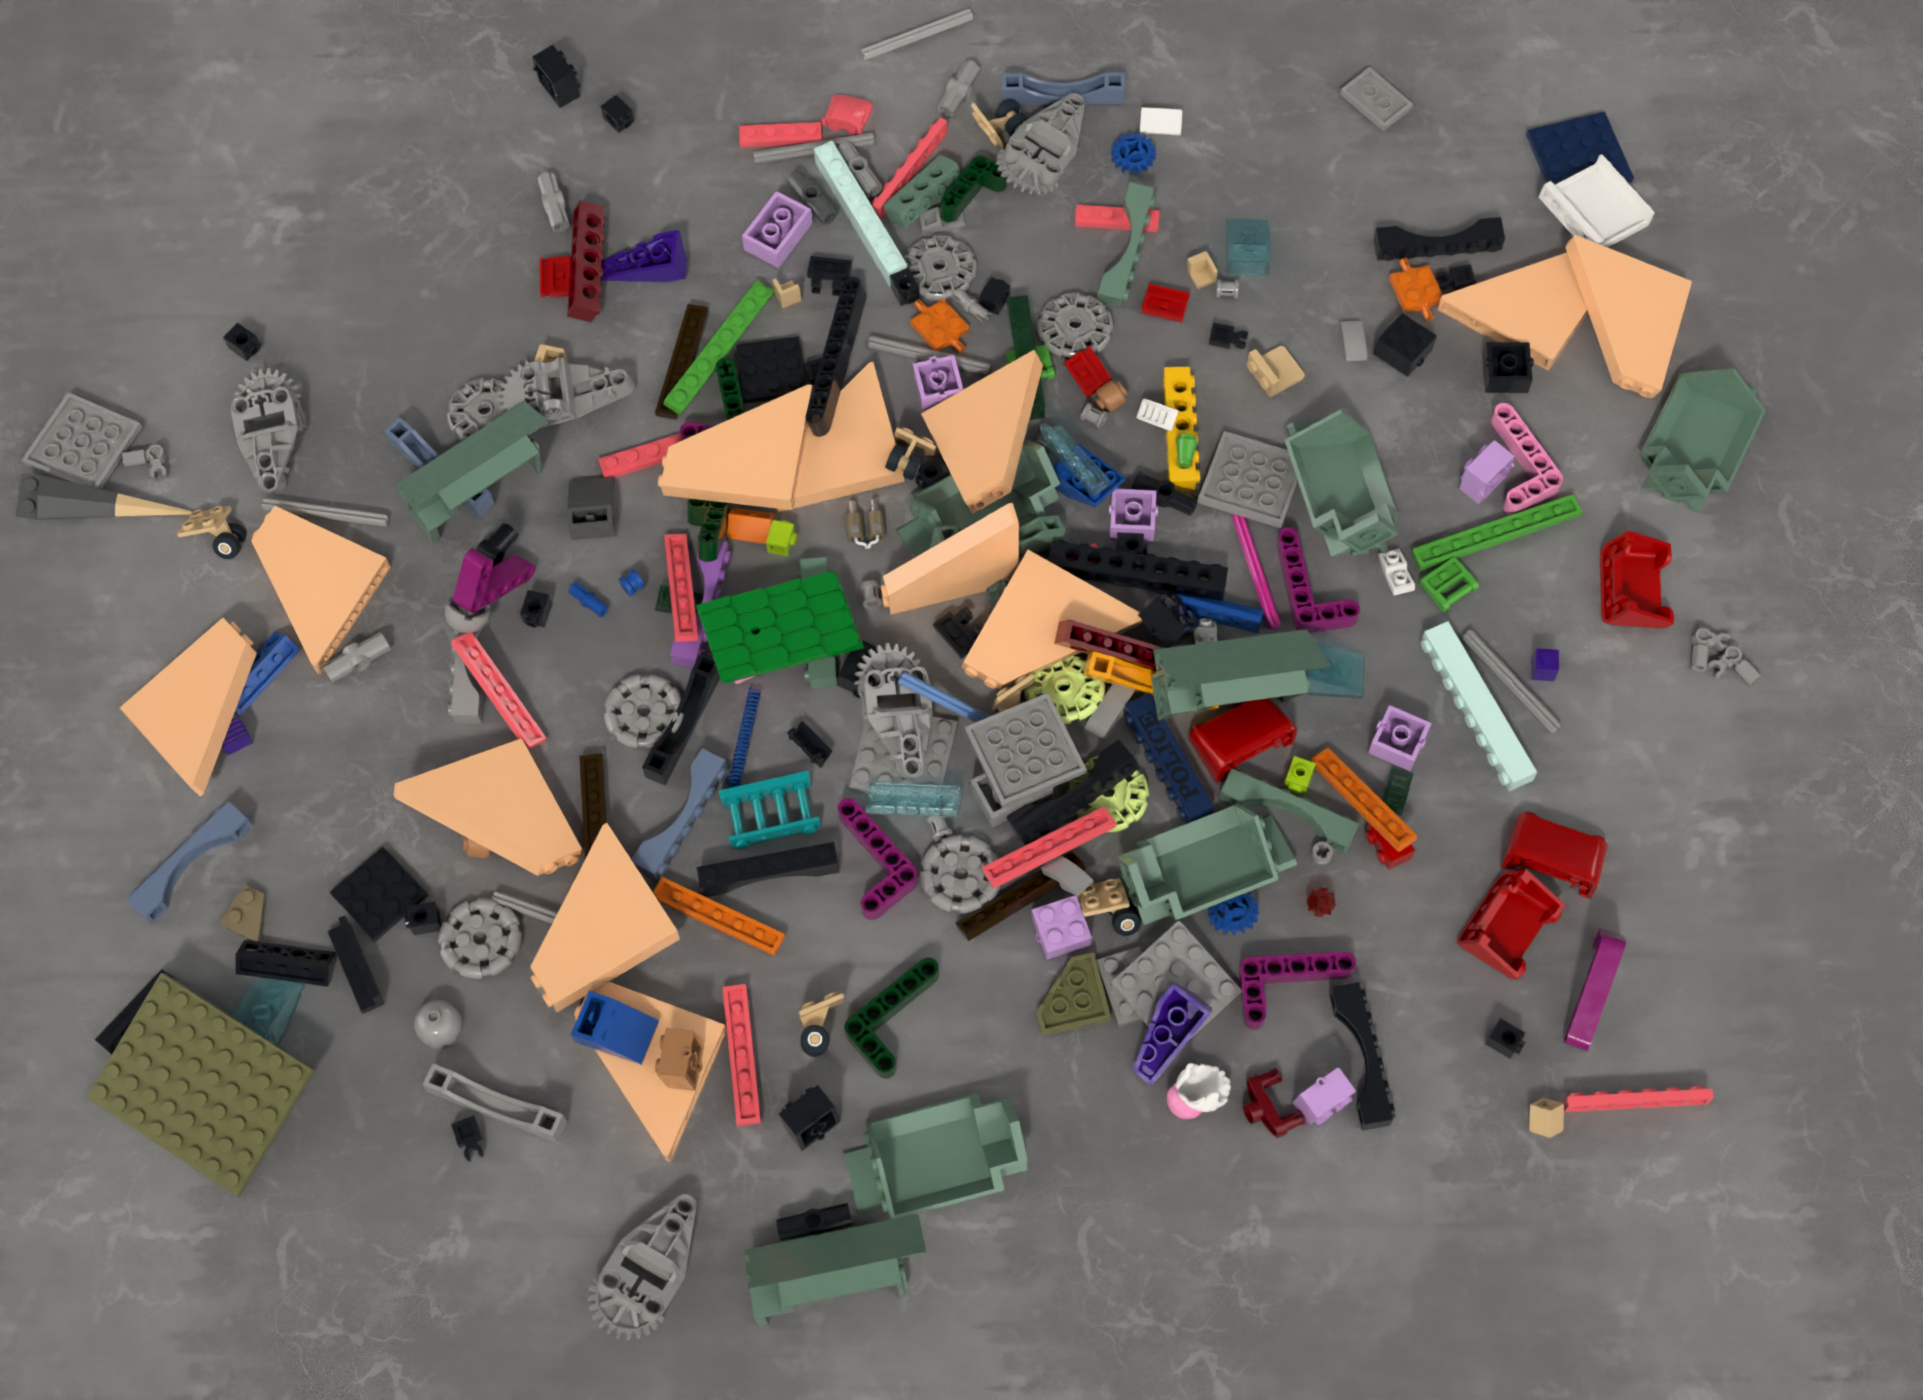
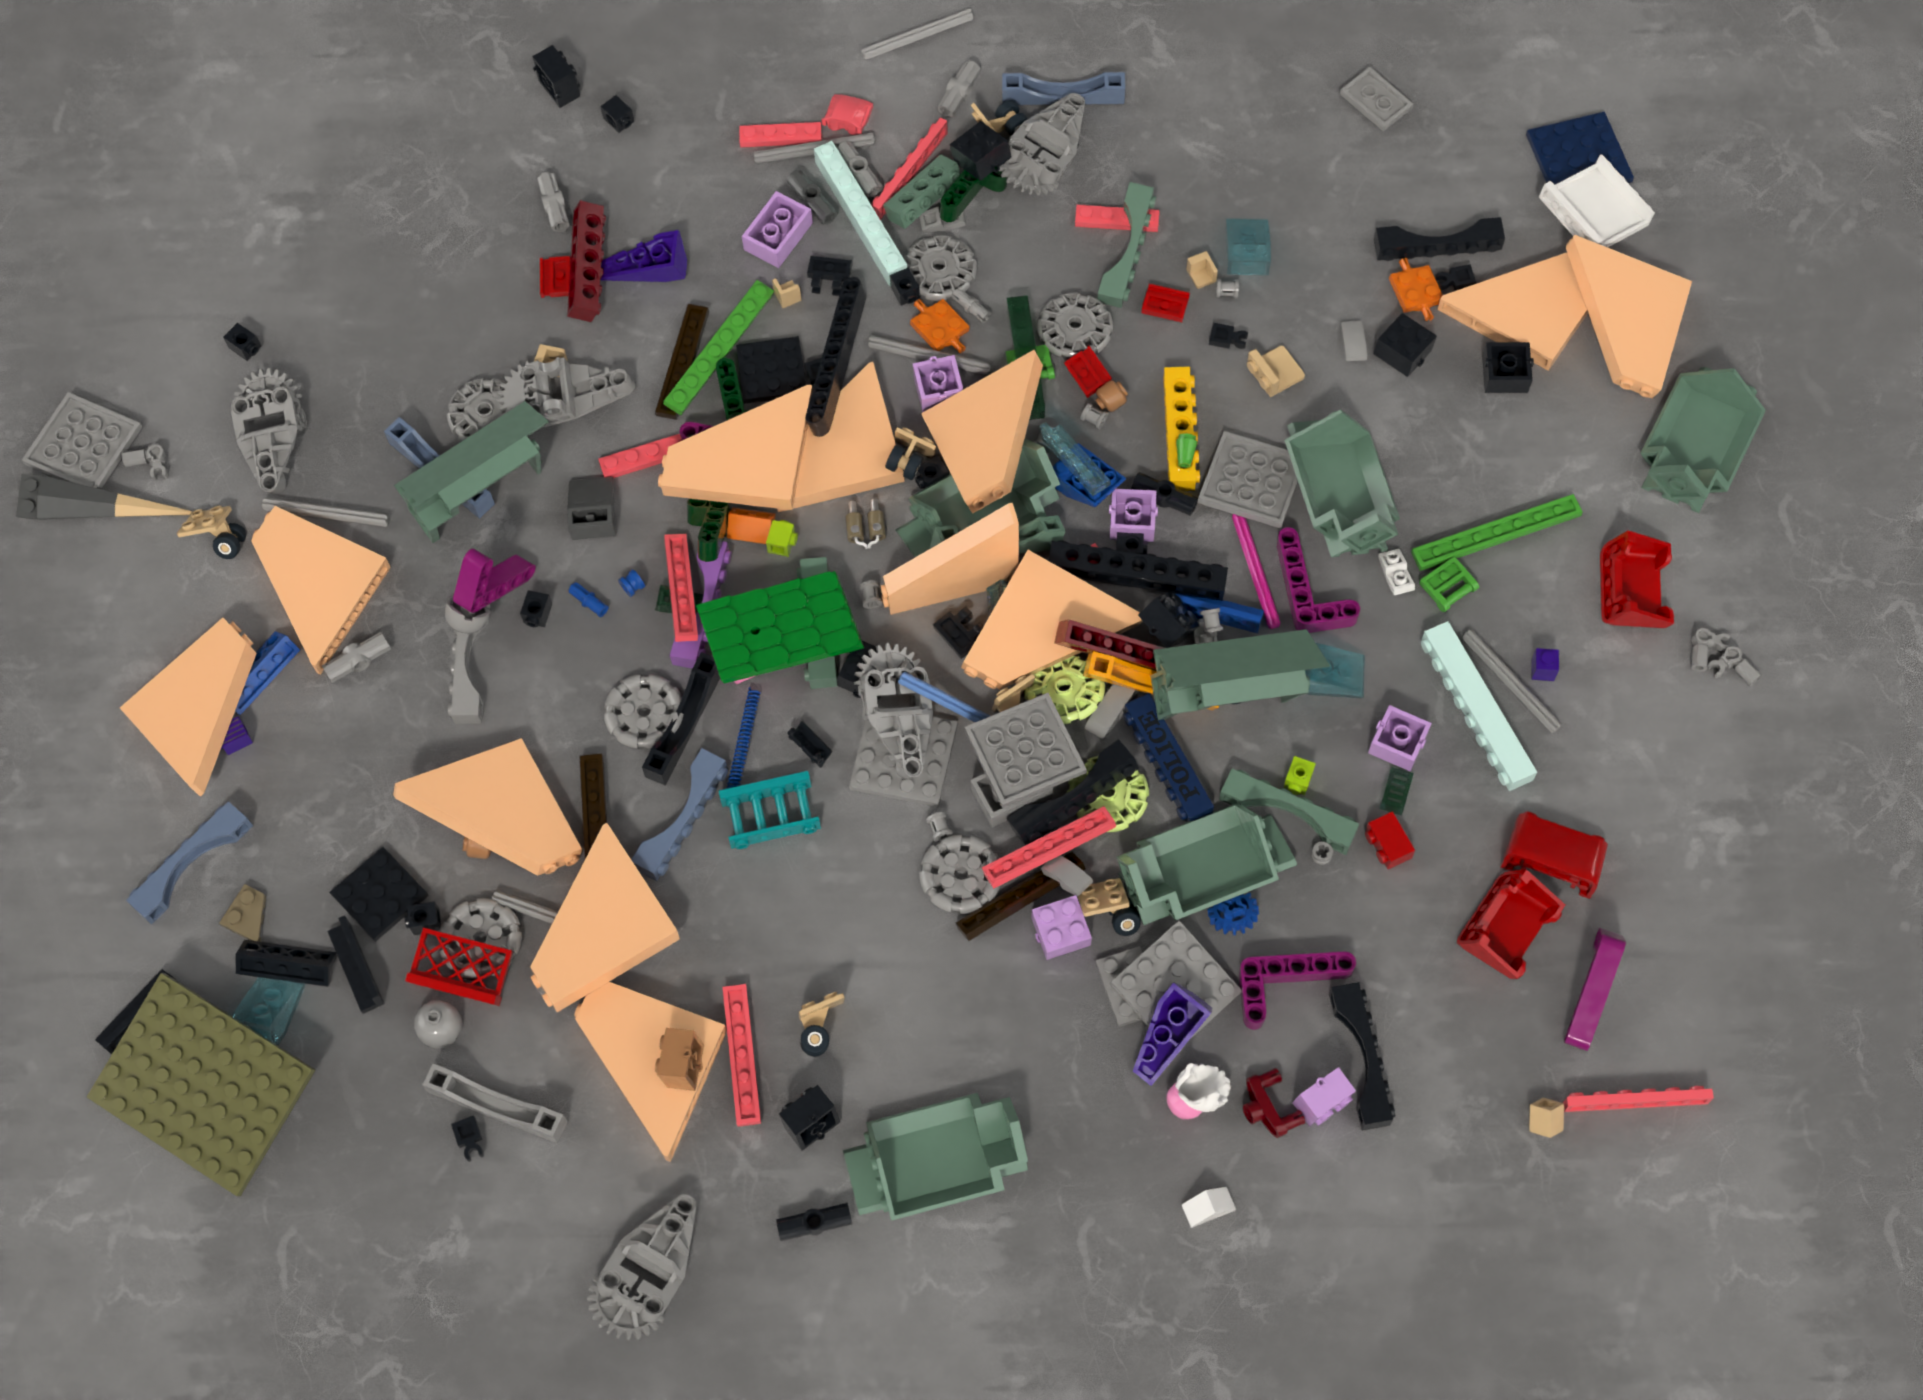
coral plate [451,633,547,750] -> none
black piece [476,523,519,567] -> none
blue slope [571,991,659,1065] -> none
orange plate [653,877,786,957] -> none
black arch [697,842,840,897] -> none
sand green panel [744,1214,927,1327] -> none
magenta beam [838,798,918,920] -> none
dark green beam [844,957,939,1079] -> none
clear light blue fence [866,783,961,817] -> none
black brick [979,277,1010,315] -> none
olive plate [1036,952,1111,1037] -> none
blue gear [1111,132,1156,175] -> none
white slope [1137,399,1178,431] -> none
white slope [1140,107,1182,135] -> none
red windscreen [1188,698,1297,784] -> none
clear red gear [1307,887,1336,917] -> none
orange plate [1310,748,1417,852] -> none
lavender brick [1459,440,1515,504] -> none
black brick [1485,1018,1526,1059] -> none
bright pink beam [1491,403,1563,515] -> none
none -> red fence [405,928,513,1006]
none -> black brick [949,121,1011,181]
none -> white slope [1181,1187,1236,1228]
none -> light grey bush [1200,608,1224,634]

